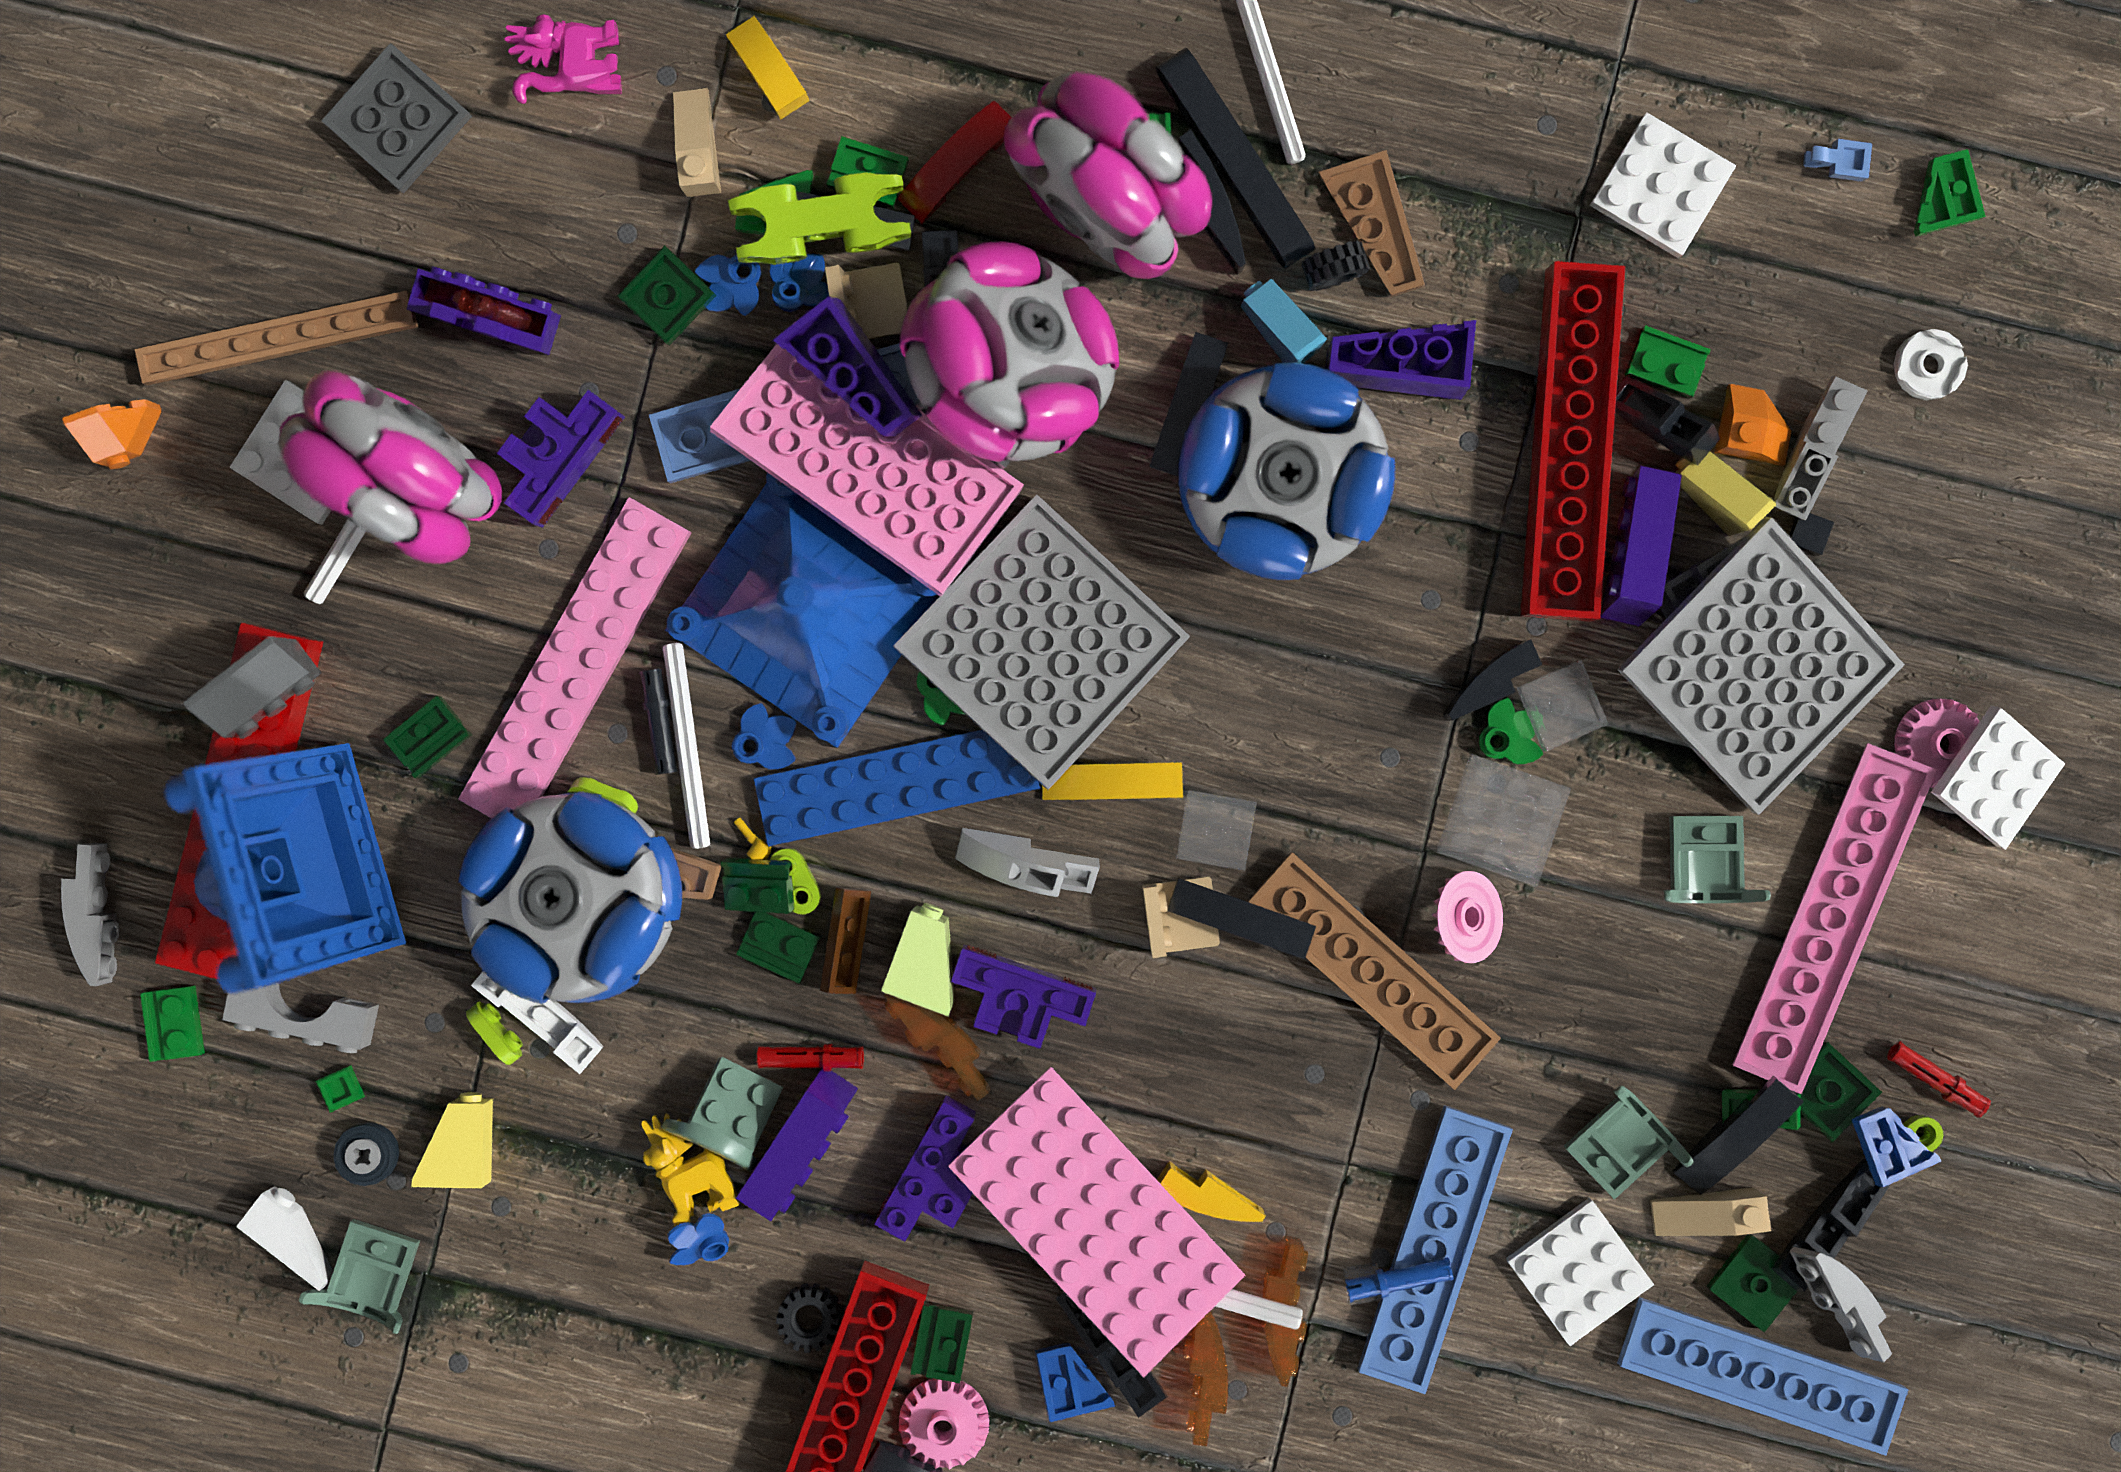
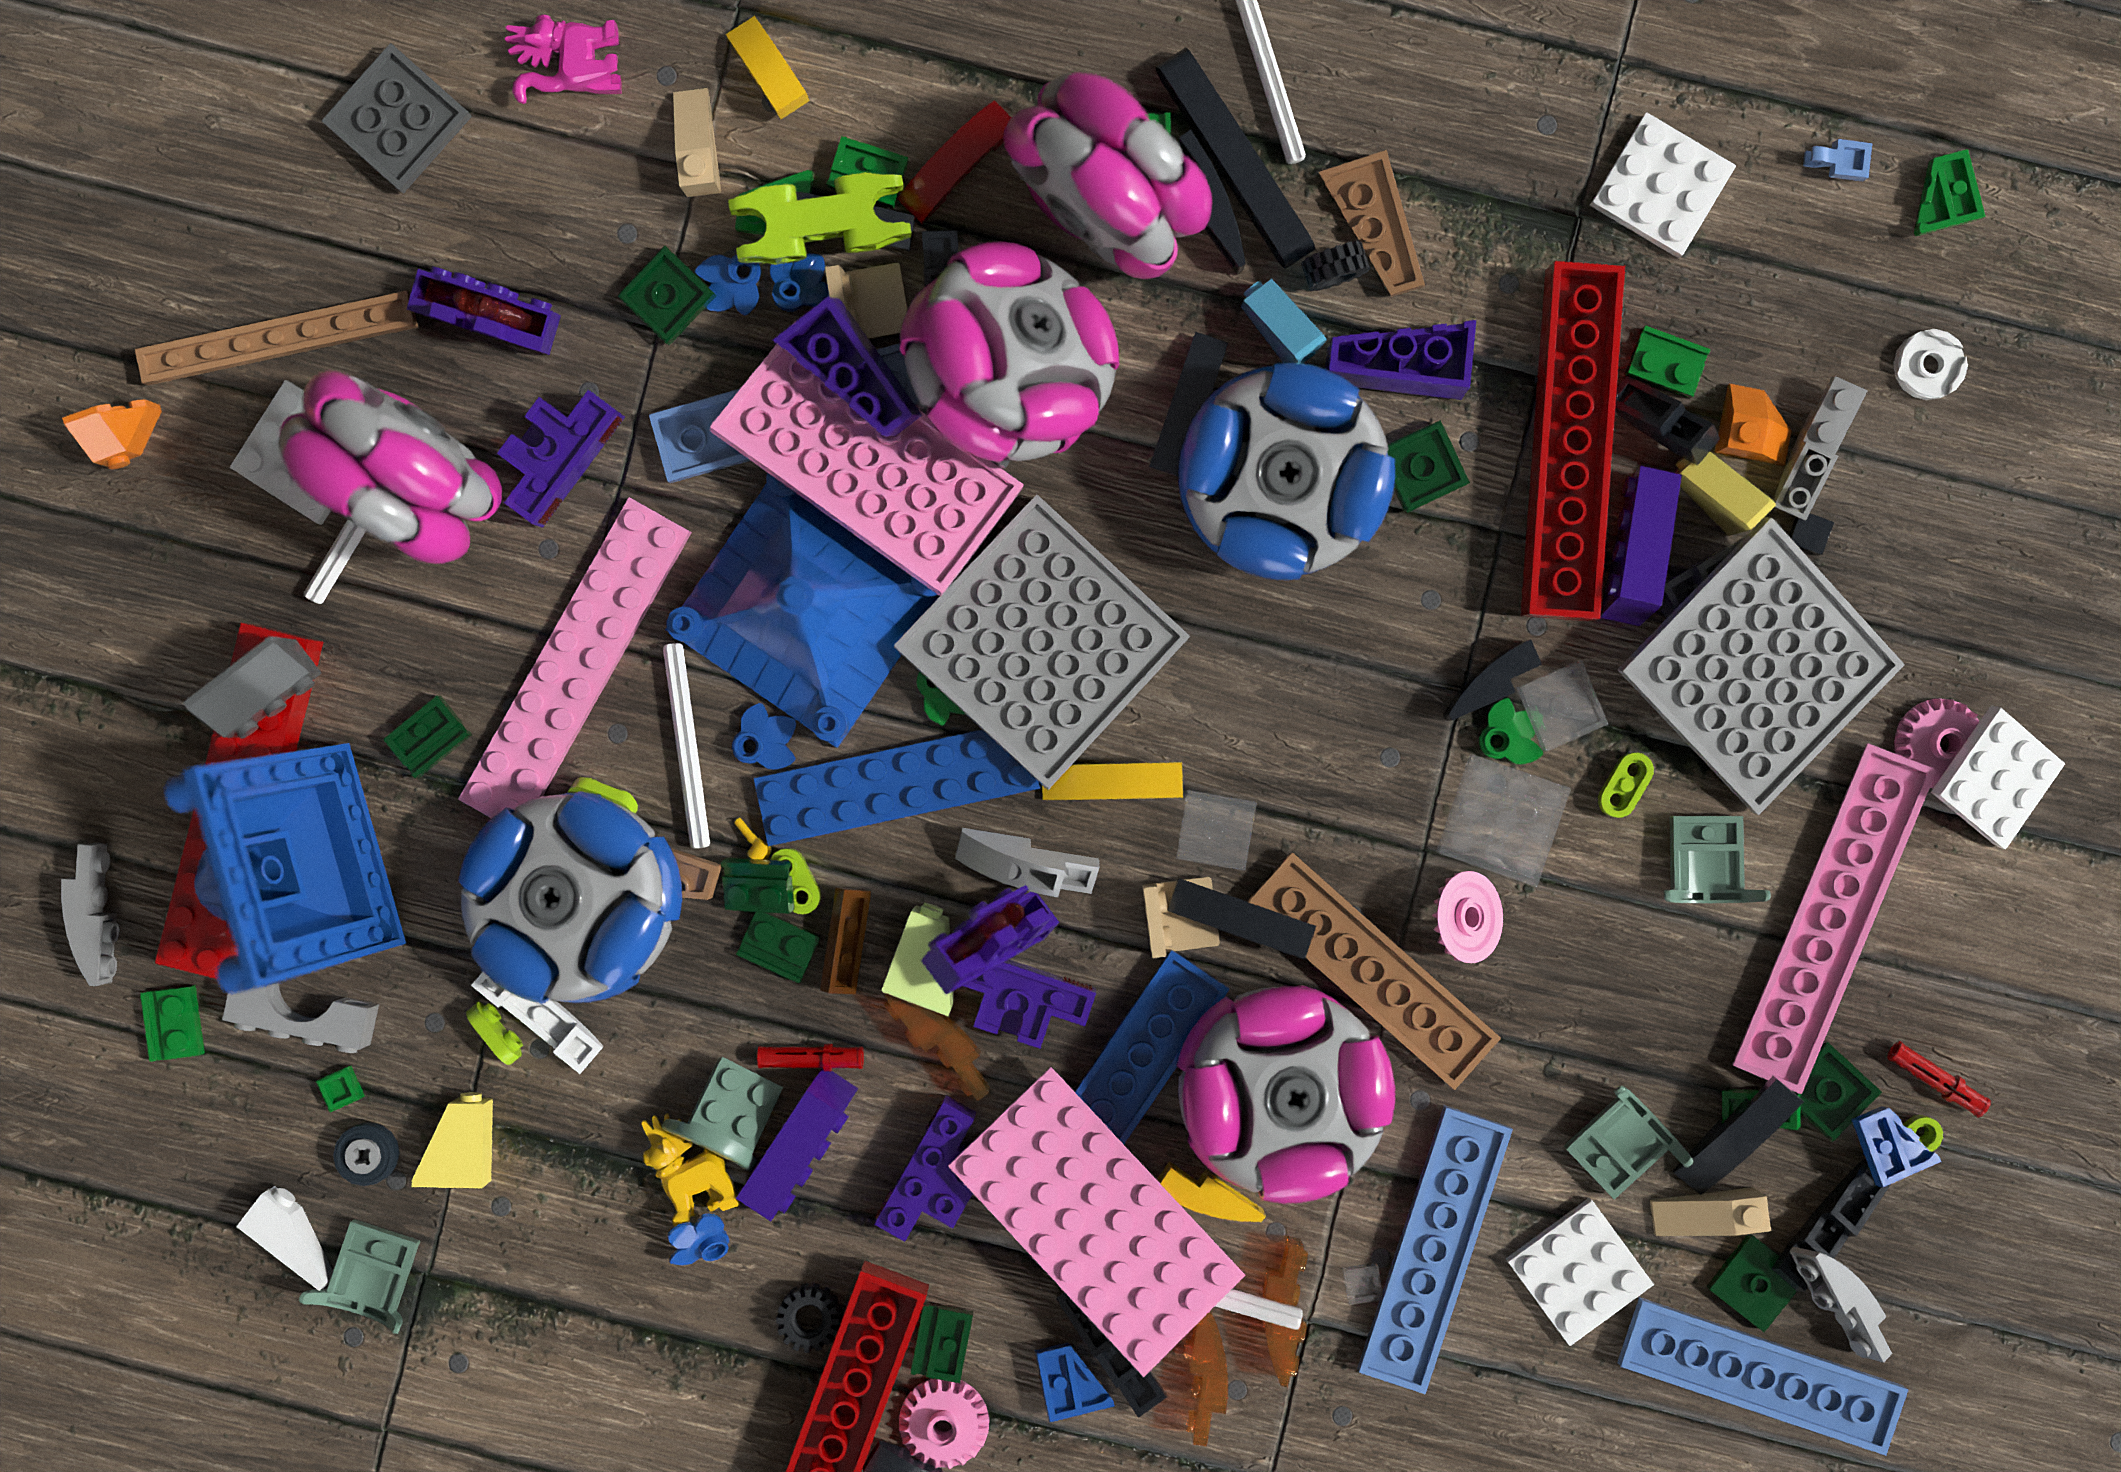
black pin [639,669,678,775] -> none
blue pin [1345,1257,1454,1302] -> none
none -> dark purple piece [921,885,1060,995]
none -> blue plate [1074,949,1229,1144]
none -> piece [1176,985,1395,1204]
none -> dark green plate [1387,420,1470,514]
none -> lime plate [1598,753,1654,818]

